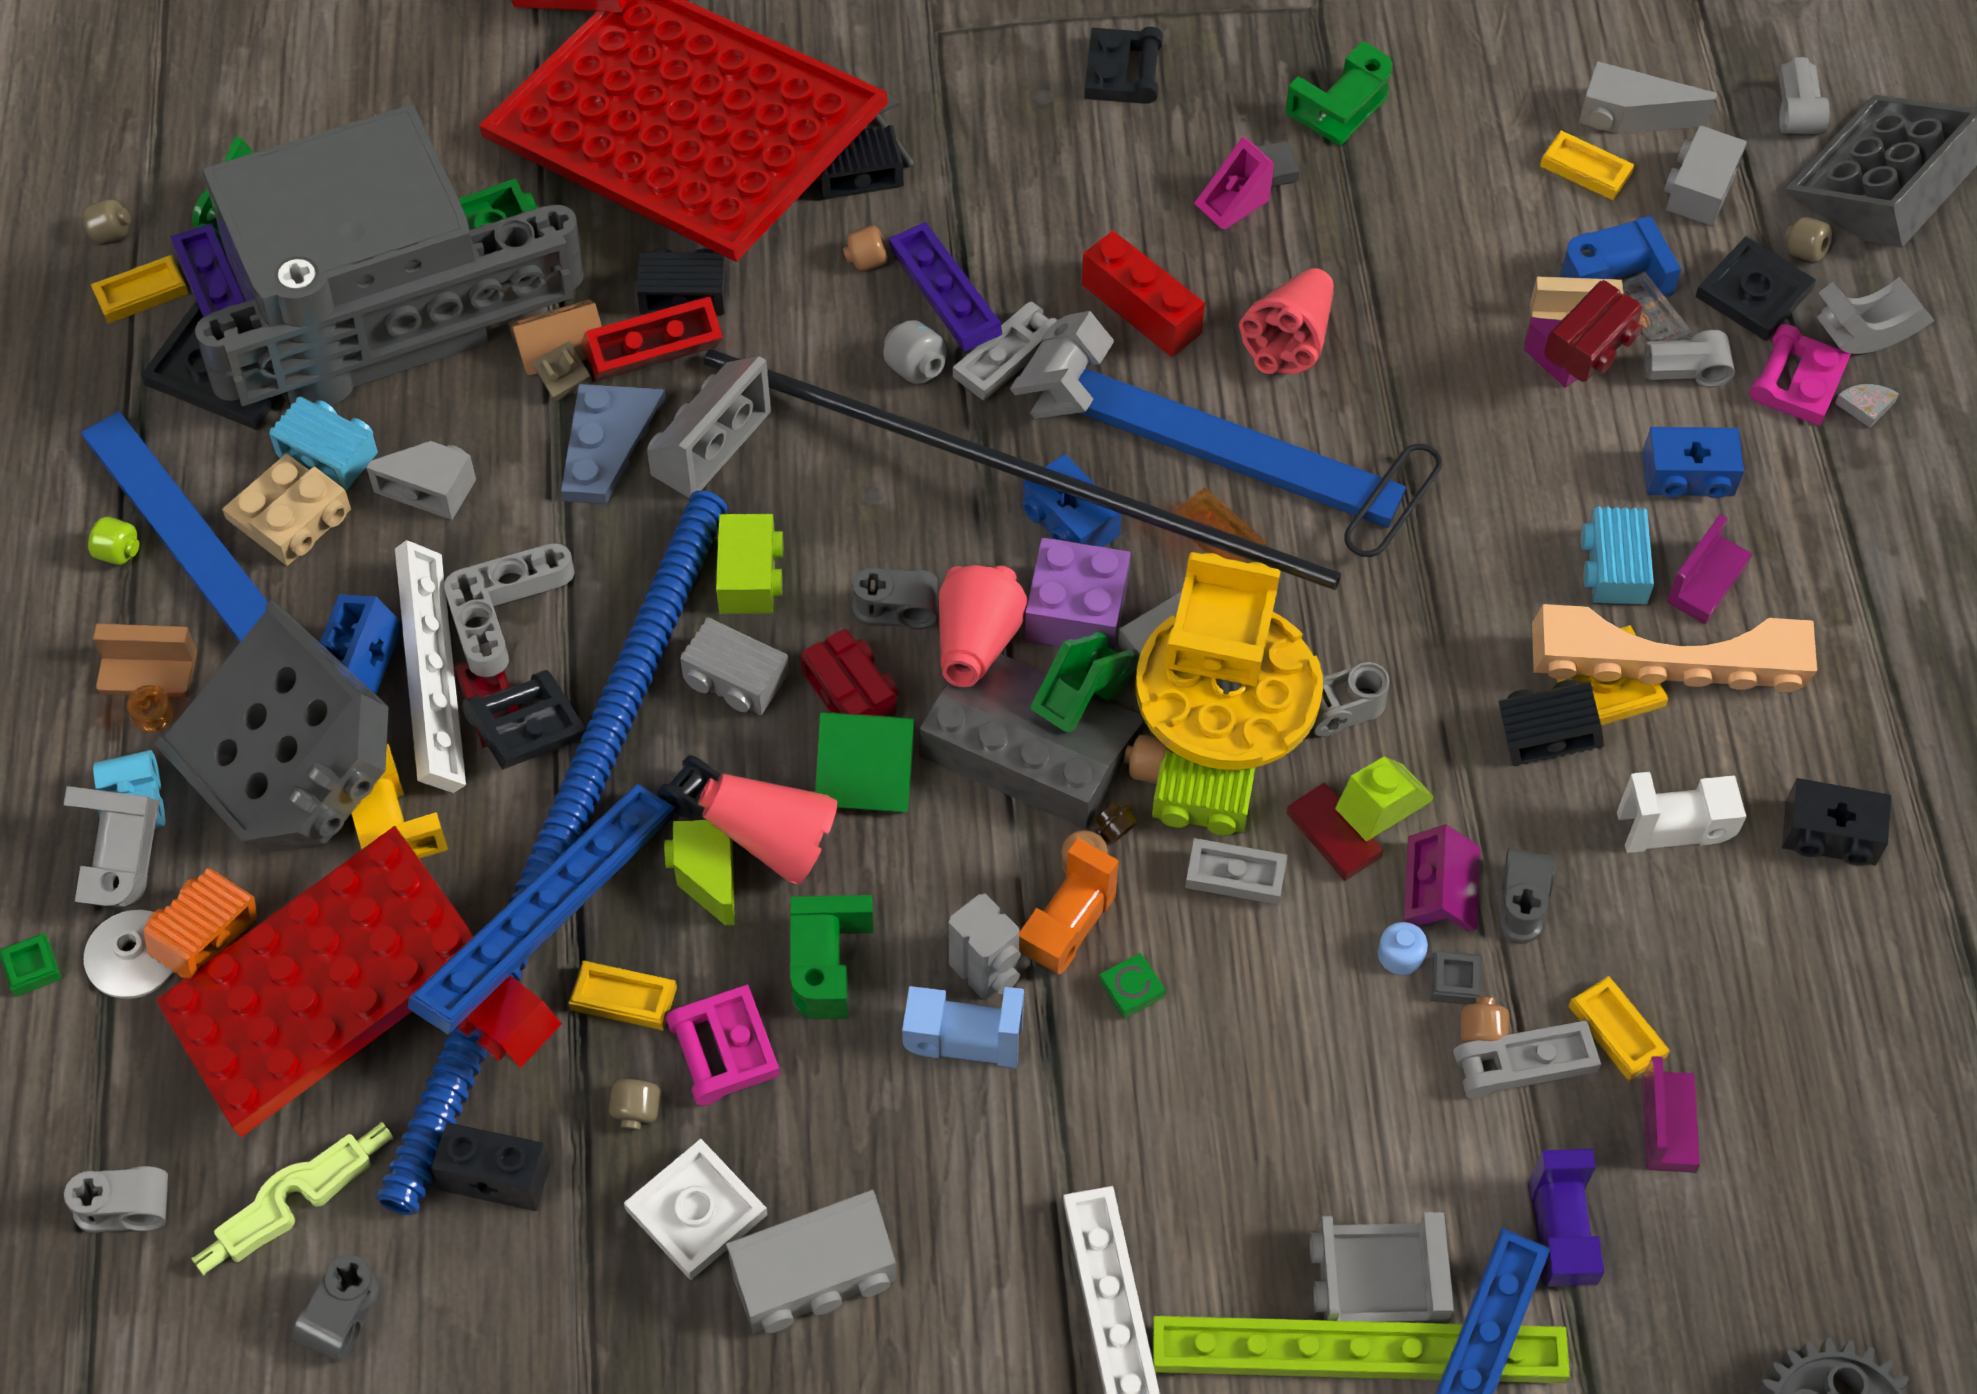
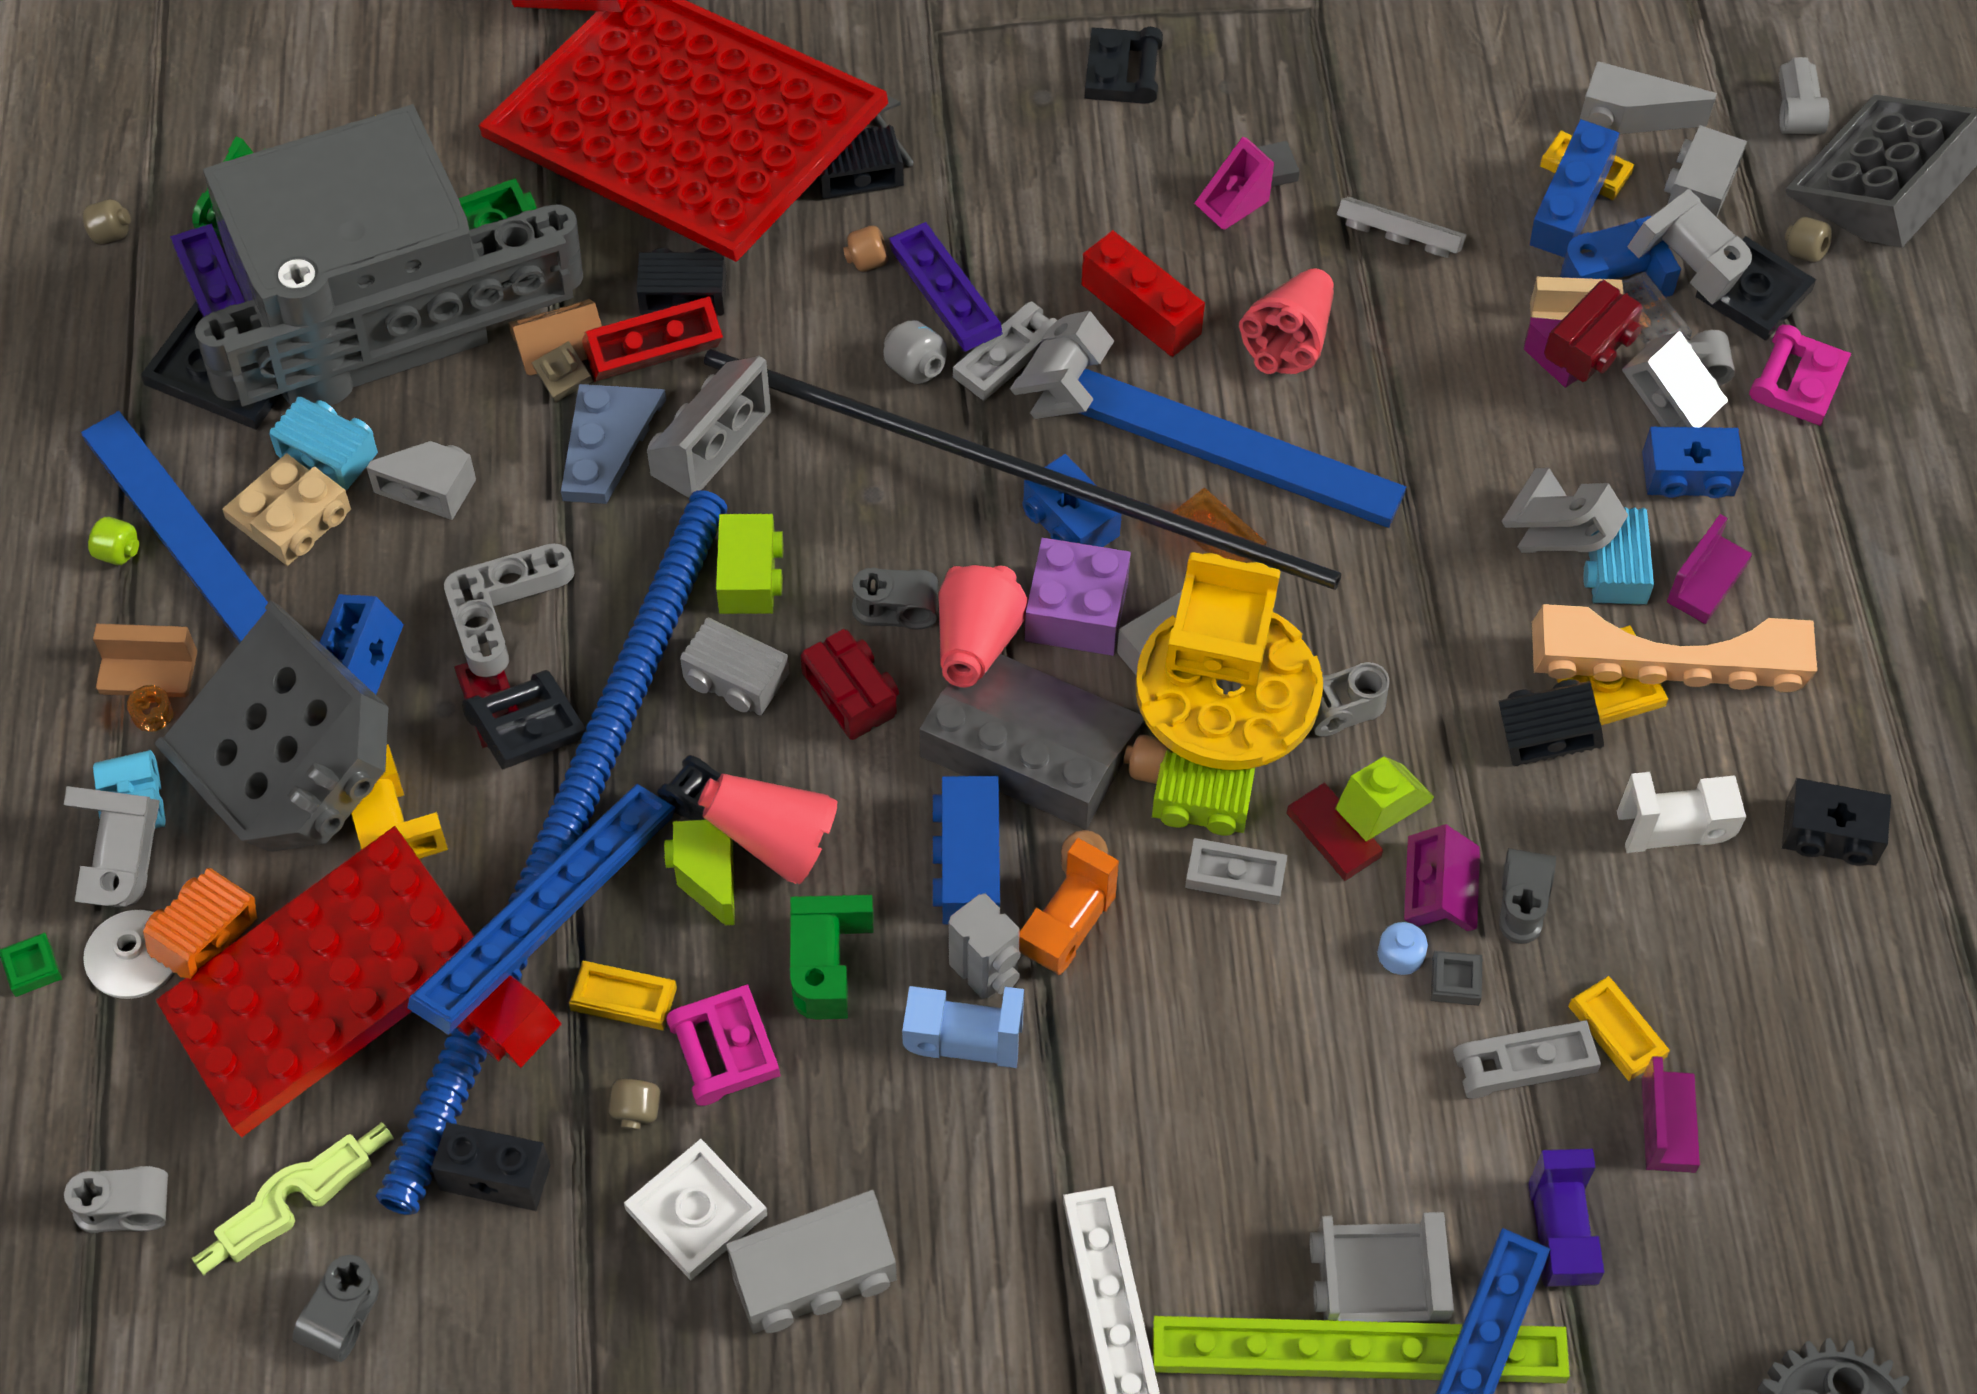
yellow tile [91,255,189,324] -> none
white plate [395,540,466,793] -> none
green tile [815,712,915,812] -> none
green piece [1029,631,1138,733] -> none
dark brown plate [1095,803,1138,845] -> none
green tile [1099,952,1166,1019] -> none
green piece [1285,41,1393,147] -> none
black piece [1344,444,1442,557] -> none
medium nougat piece [1460,997,1510,1043] -> none
light grey arch [1817,277,1935,354] -> none
light grey tile [1835,384,1899,428] -> none
none -> blue brick [933,776,1000,924]
none -> light grey plate [1337,197,1467,258]
none -> light grey piece [1501,468,1628,553]
none -> blue brick [1530,119,1620,258]
none -> brick [1622,331,1728,427]
none -> light grey piece [1627,189,1752,305]

